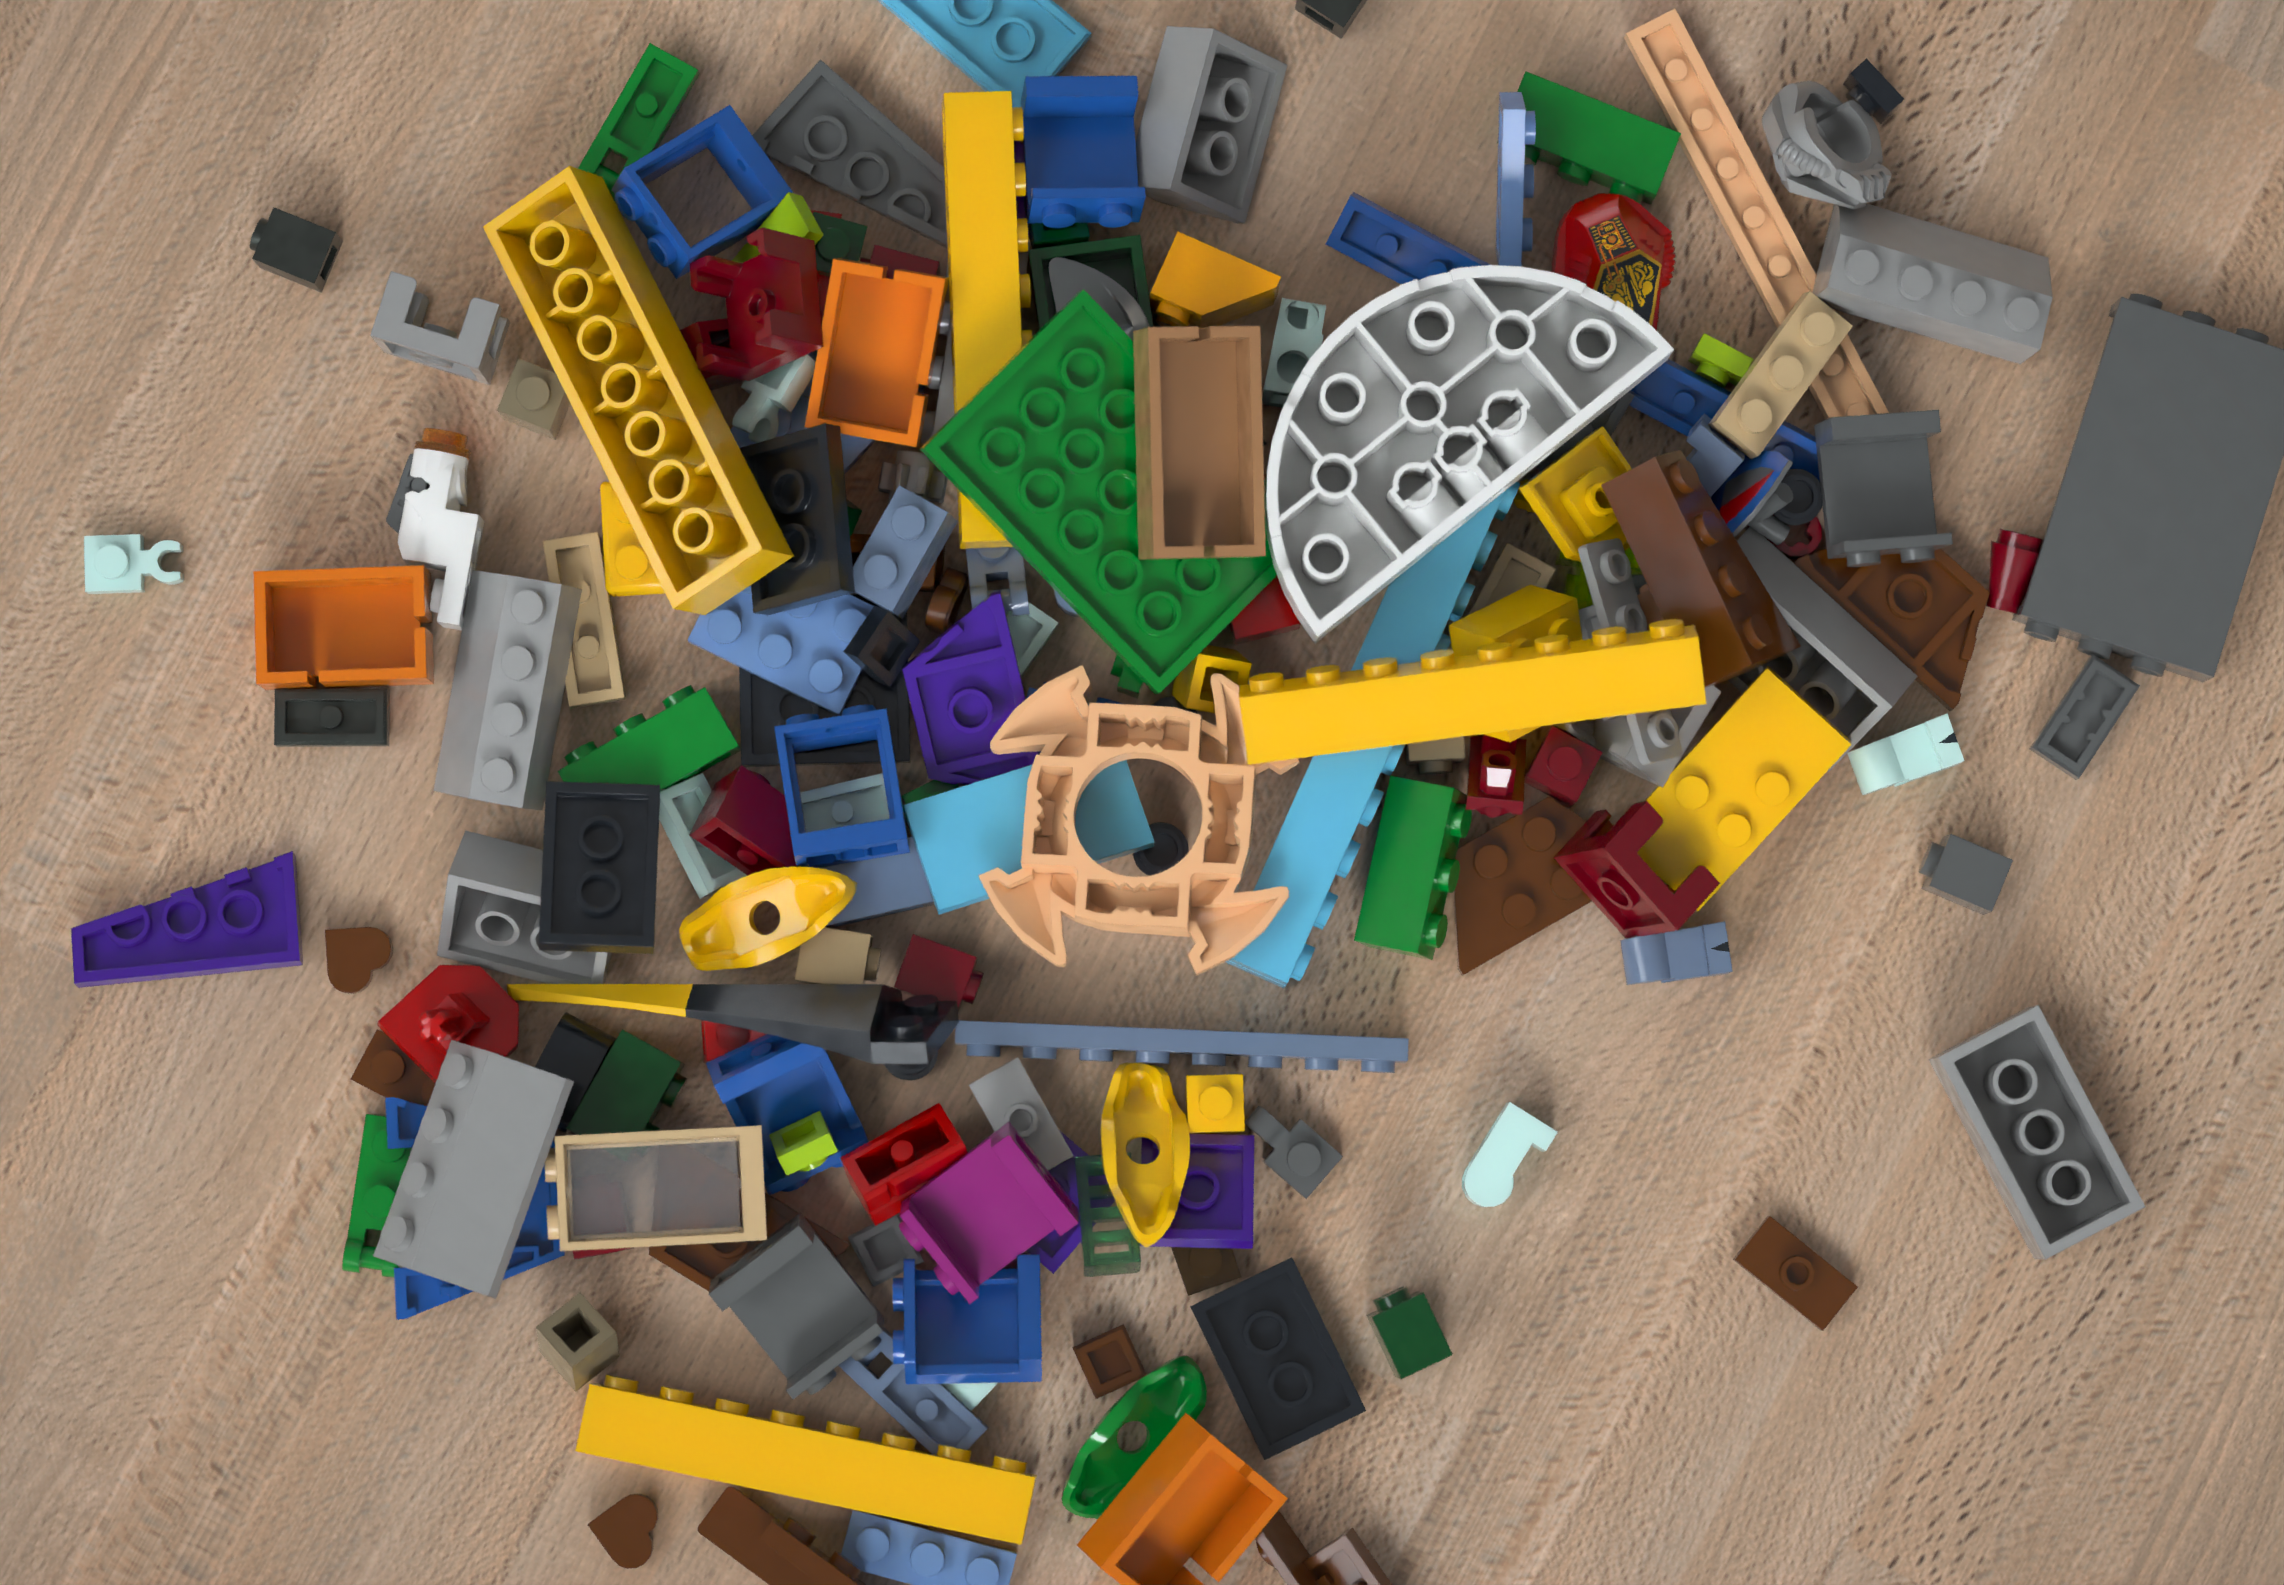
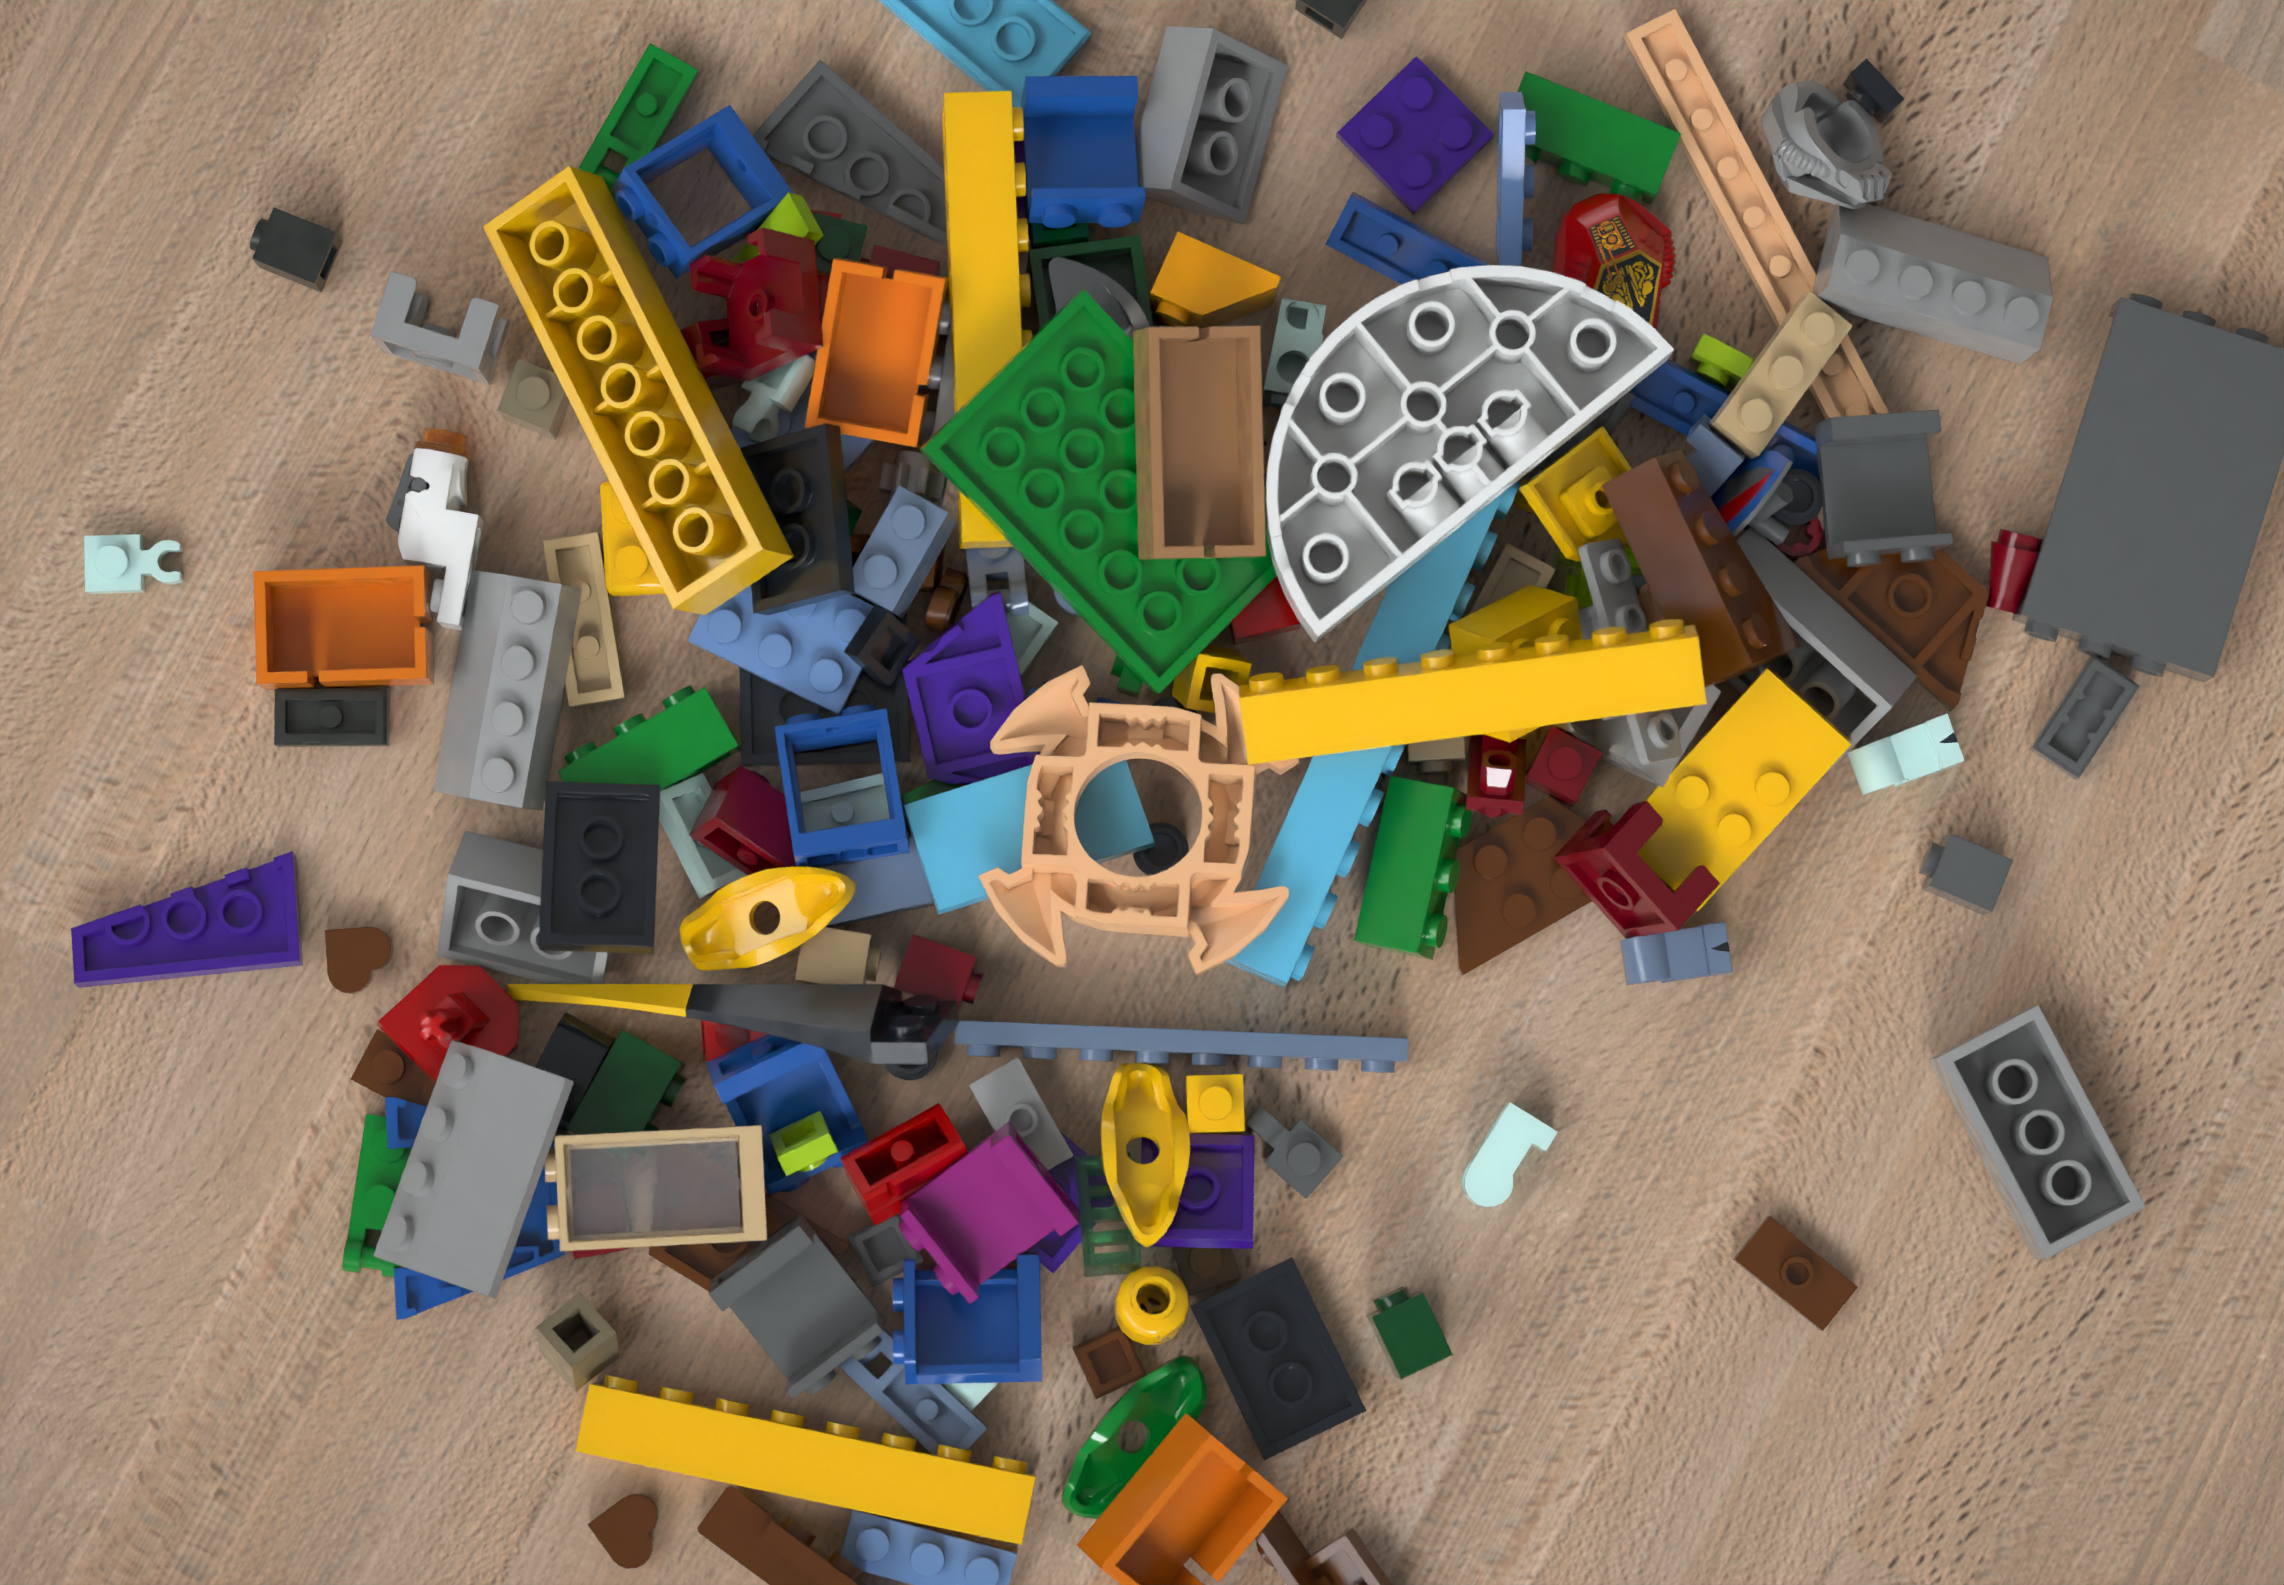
none -> yellow head [1115,1266,1189,1345]
none -> dark purple plate [1336,56,1494,215]

